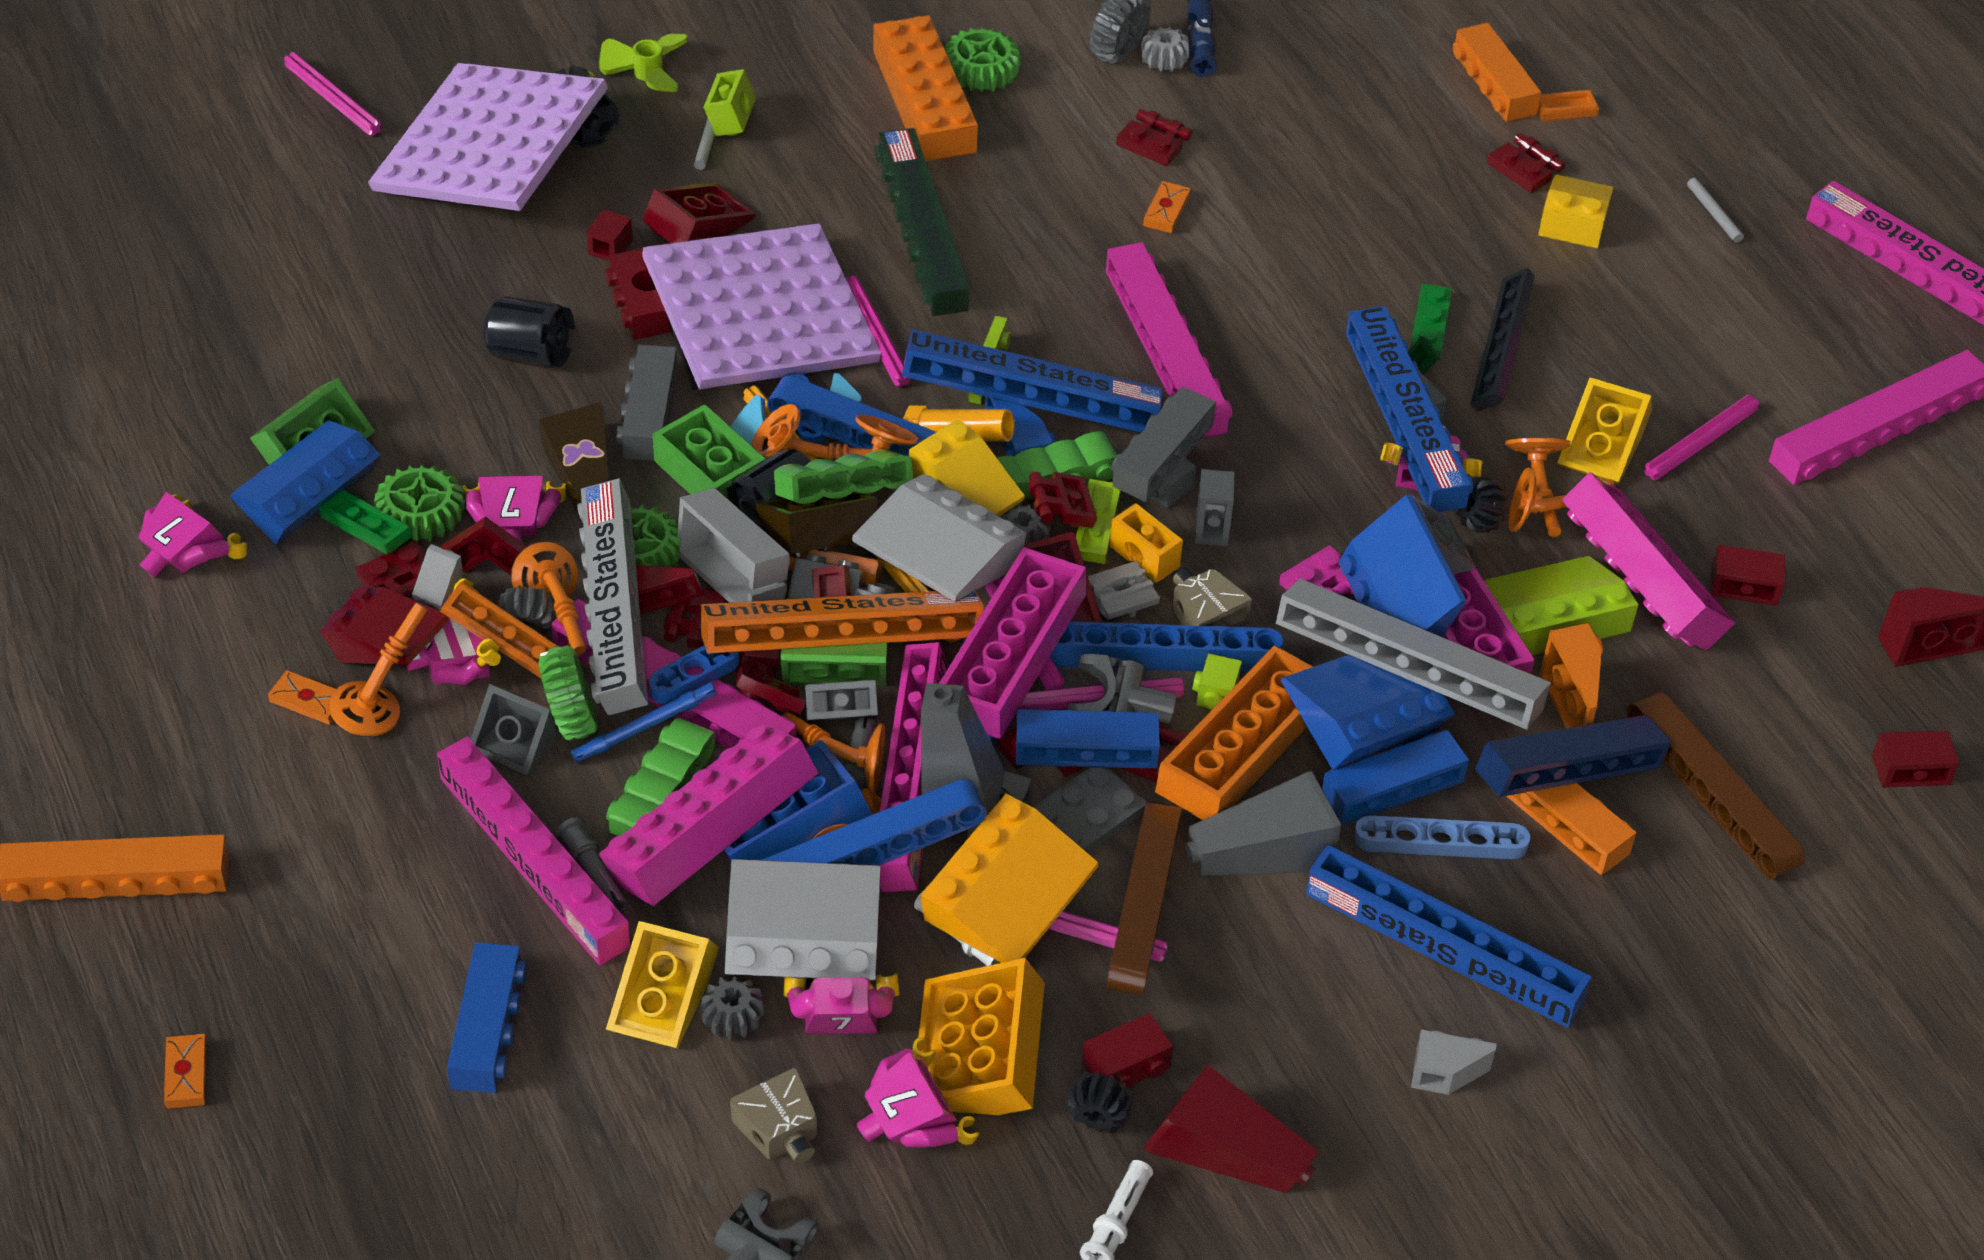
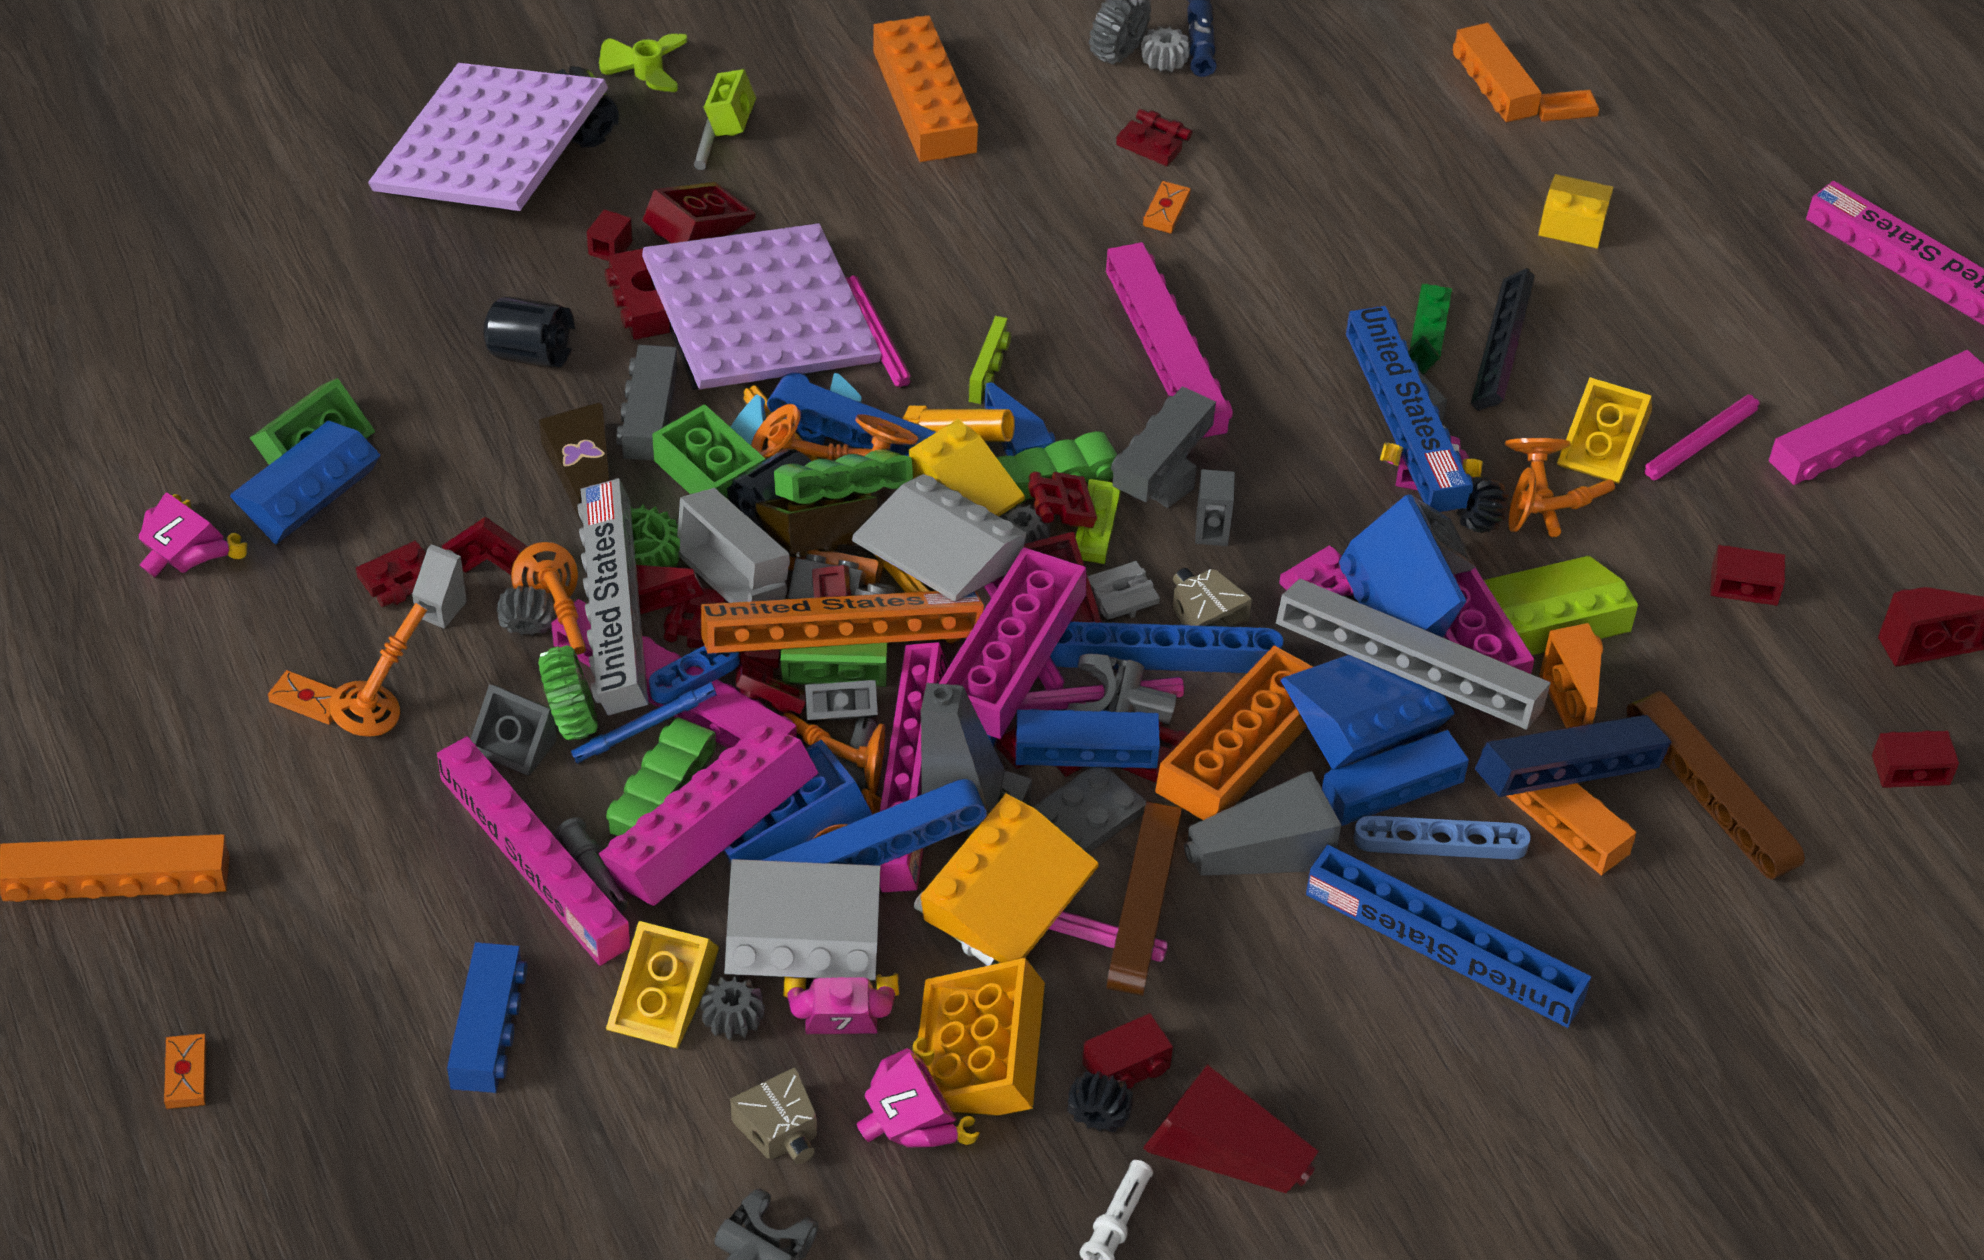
dark pink axle [284,52,381,136] -> none
green plate [319,490,413,555] -> none
dark red slope [319,586,450,665] -> none
bright green gear [374,463,465,543] -> none
dark pink torso [406,578,501,686] -> none
orange brick [440,582,558,678] -> none
dark pink torso [462,476,566,542] -> none
clear green brick [874,128,969,316] -> none
blue brick [902,329,1162,433] -> none
bright green gear [944,27,1021,92] -> none
light orange brick [1110,503,1183,583] -> none
lime brick [1192,653,1242,710] -> none
light grey slope [1411,1029,1496,1095] -> none
dark red plate [1487,133,1566,193] -> none
dark pink brick [1562,472,1736,651] -> none
light grey bar [1687,178,1744,243] -> none

